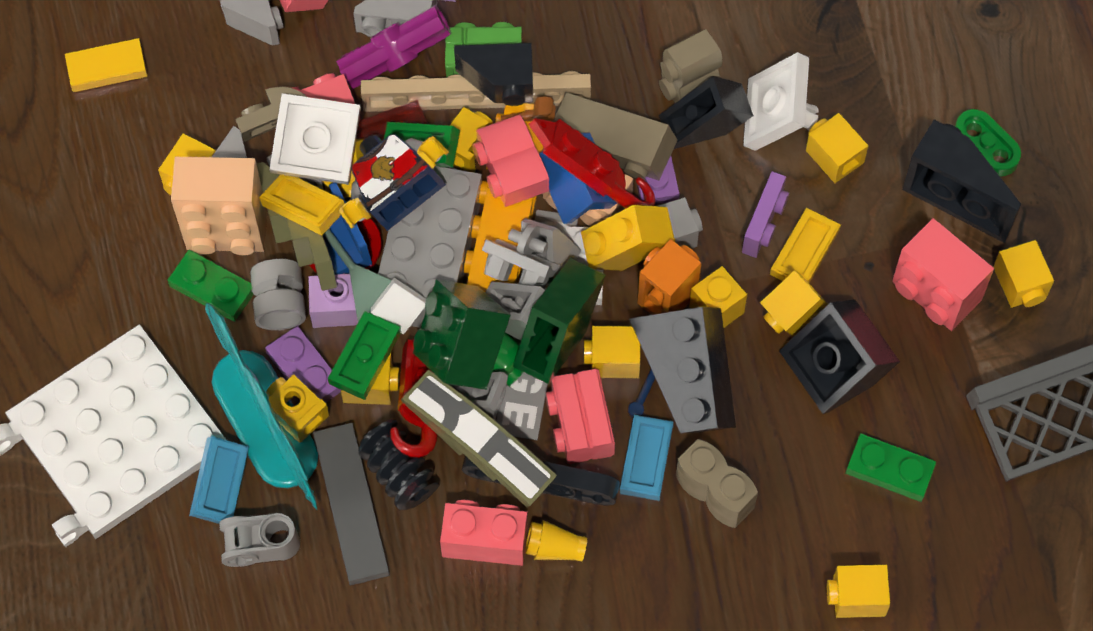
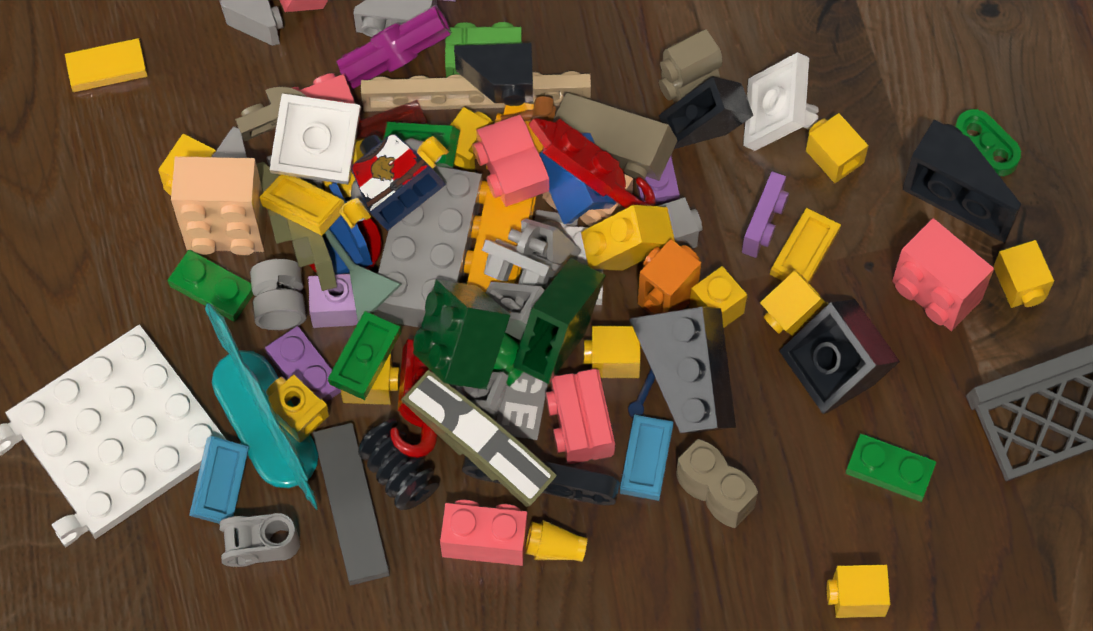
white tile [371,278,426,334] -> none

